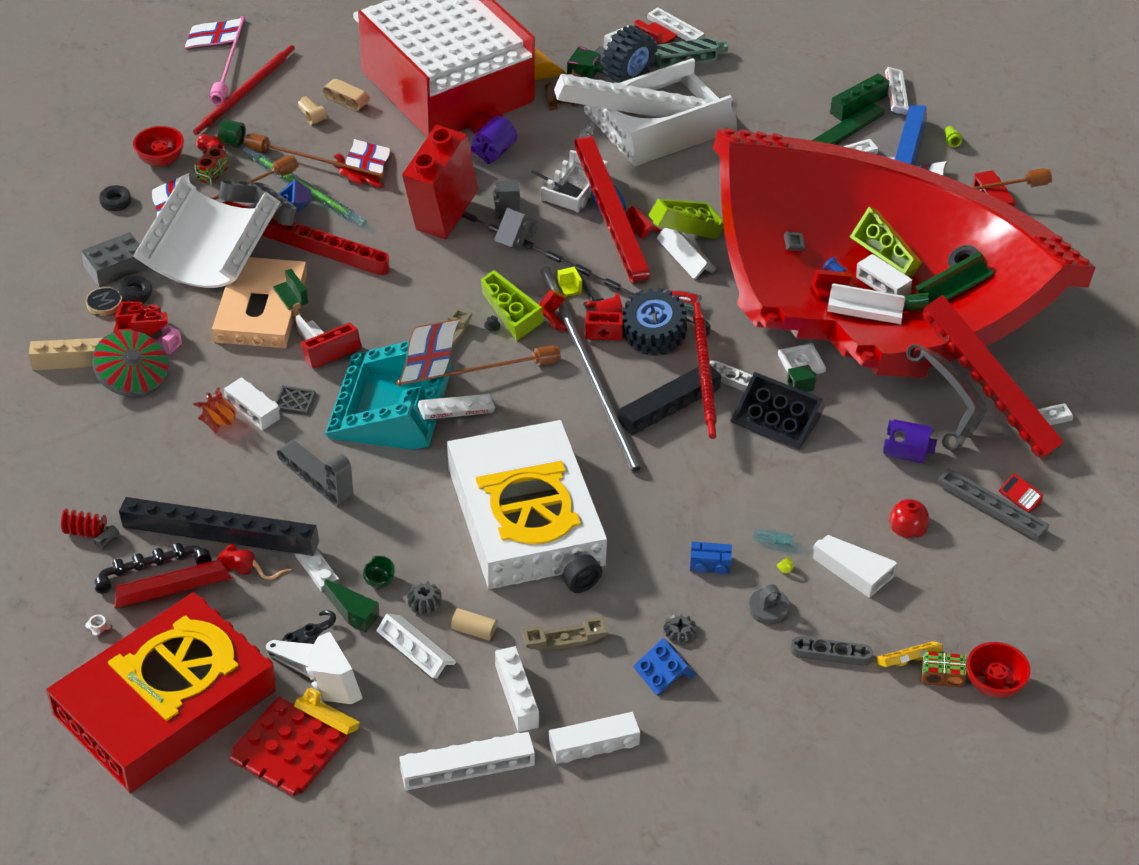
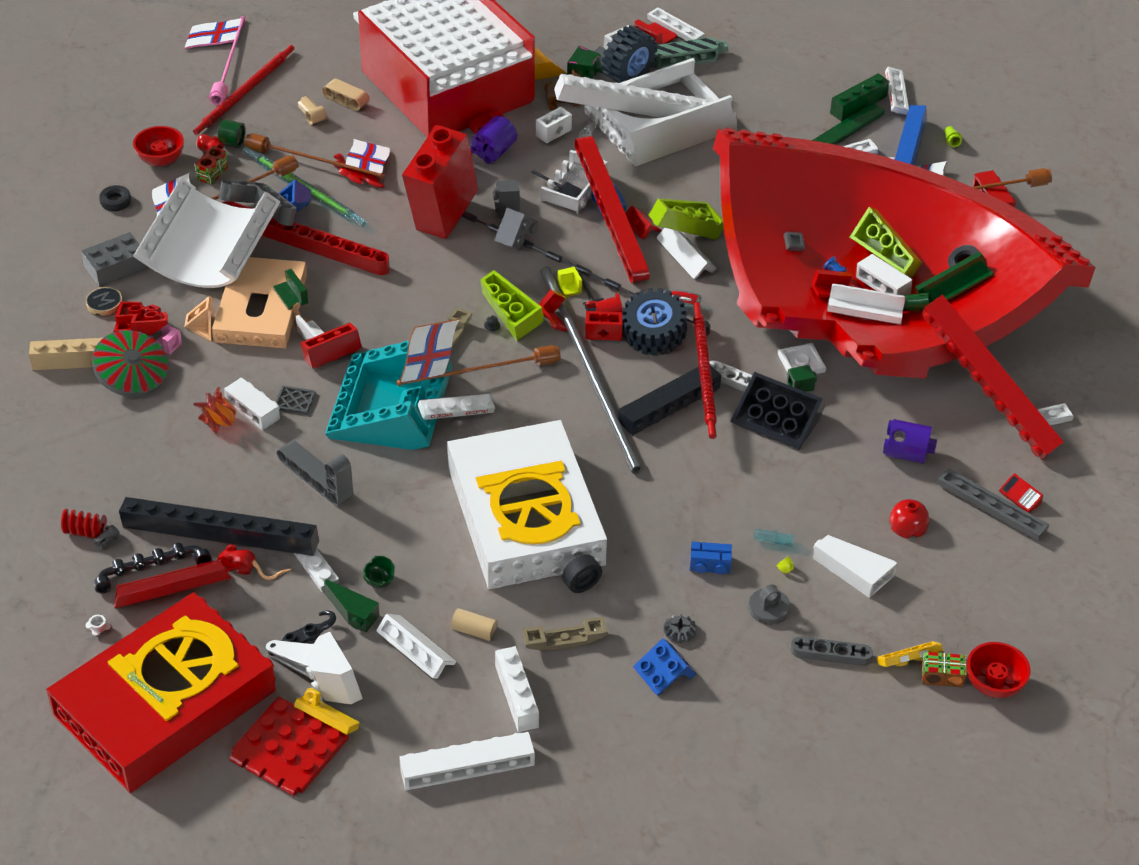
black tyre [119,275,152,302] -> none
dark grey gear [407,581,442,616] -> none
white brick [549,712,640,764] -> none
dark grey panel [906,344,987,450] -> none
none -> light nougat slope [184,296,215,341]
none -> white brick [536,107,572,144]

